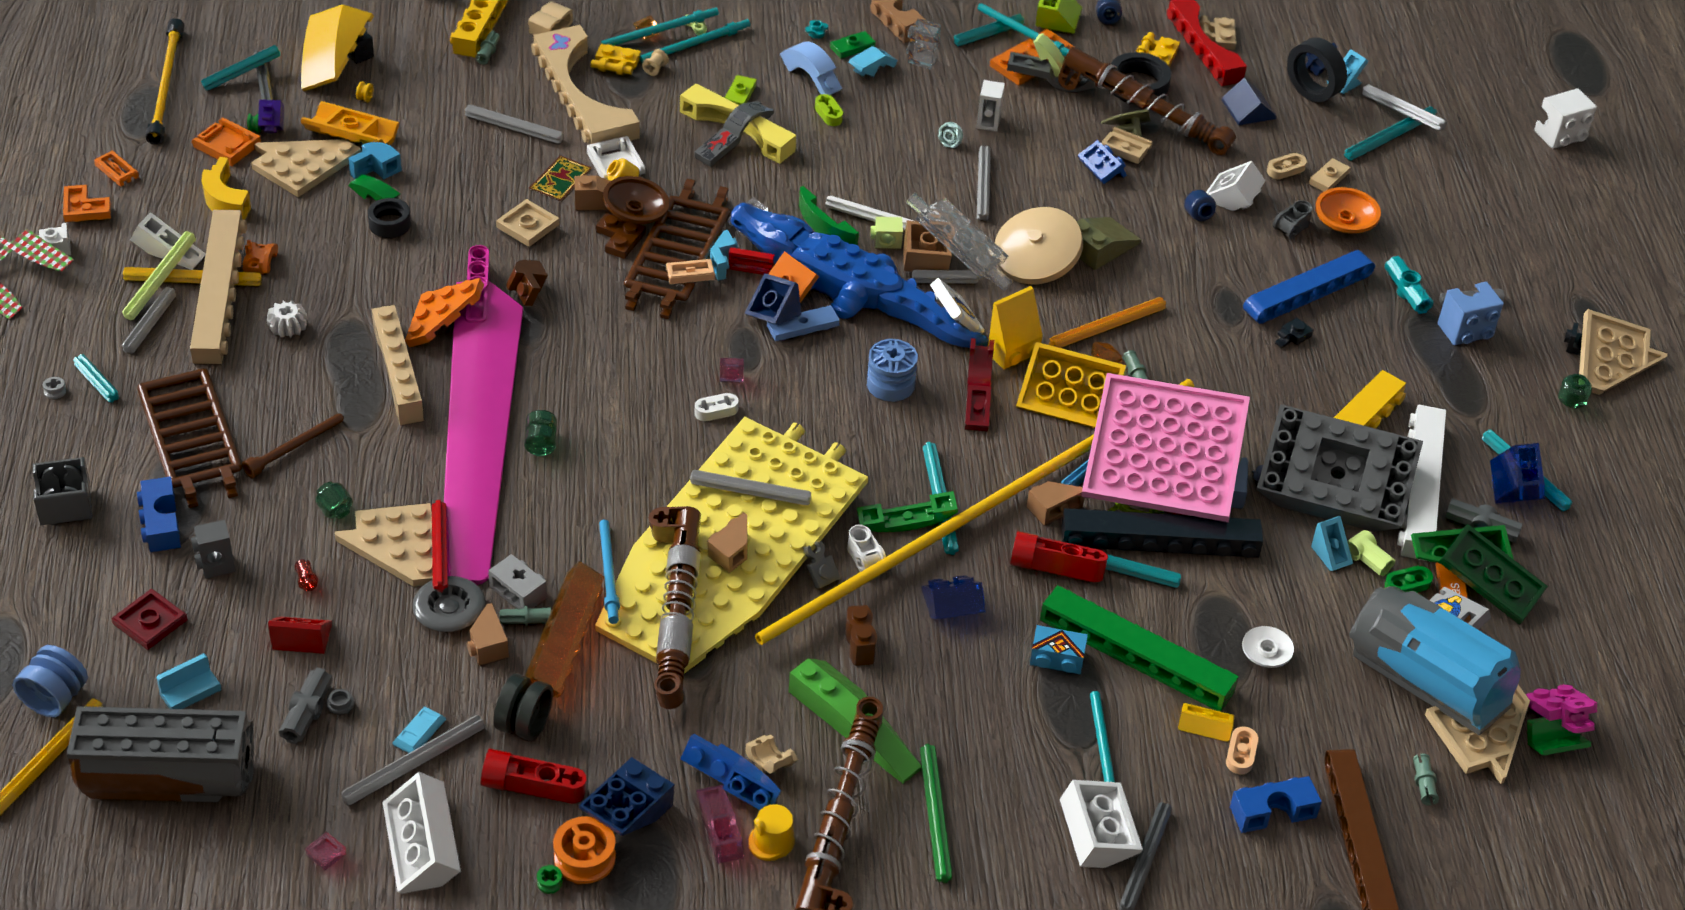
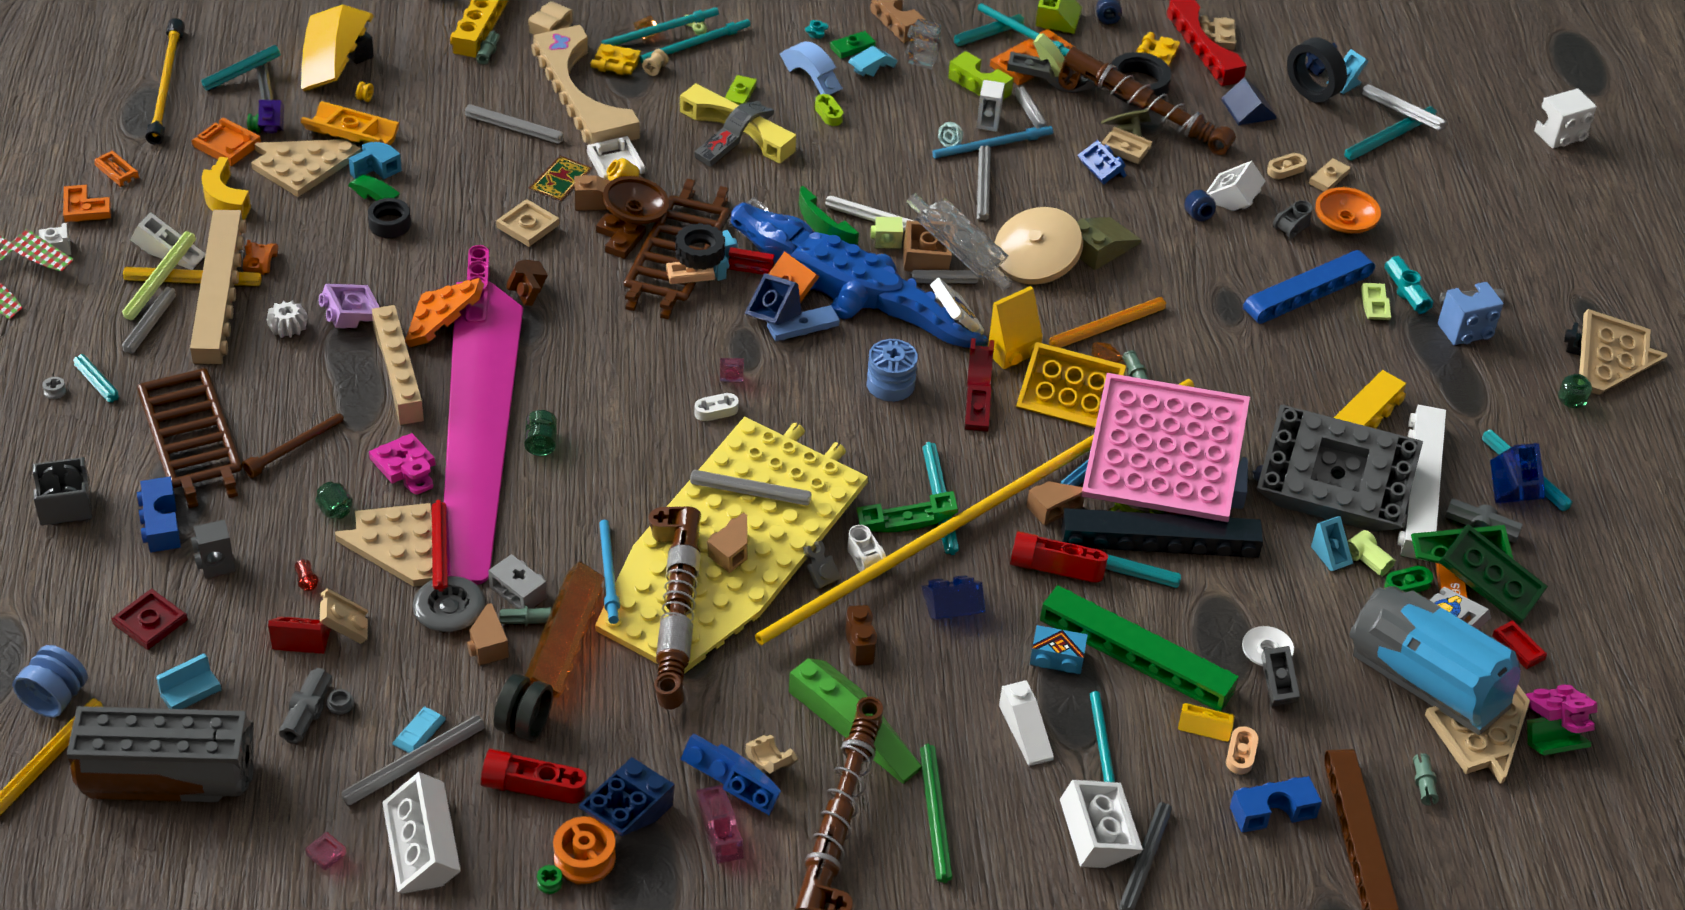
yellow hat [748,804,795,861] -> none
black plate [1275,318,1314,348] -> none
none -> lavender plate [319,284,379,328]
none -> tan plate [320,588,368,644]
none -> dark pink plate [368,433,436,494]
none -> black tyre [675,223,725,270]
none -> dark azure bar [932,126,1053,159]
none -> lime arch [948,51,1014,100]
none -> white slope [999,680,1054,766]
none -> light grey axle [1014,86,1047,129]
none -> dark grey brick [1261,646,1300,707]
none -> yellowish green slope [1361,283,1391,320]
none -> red tile [1492,620,1547,670]

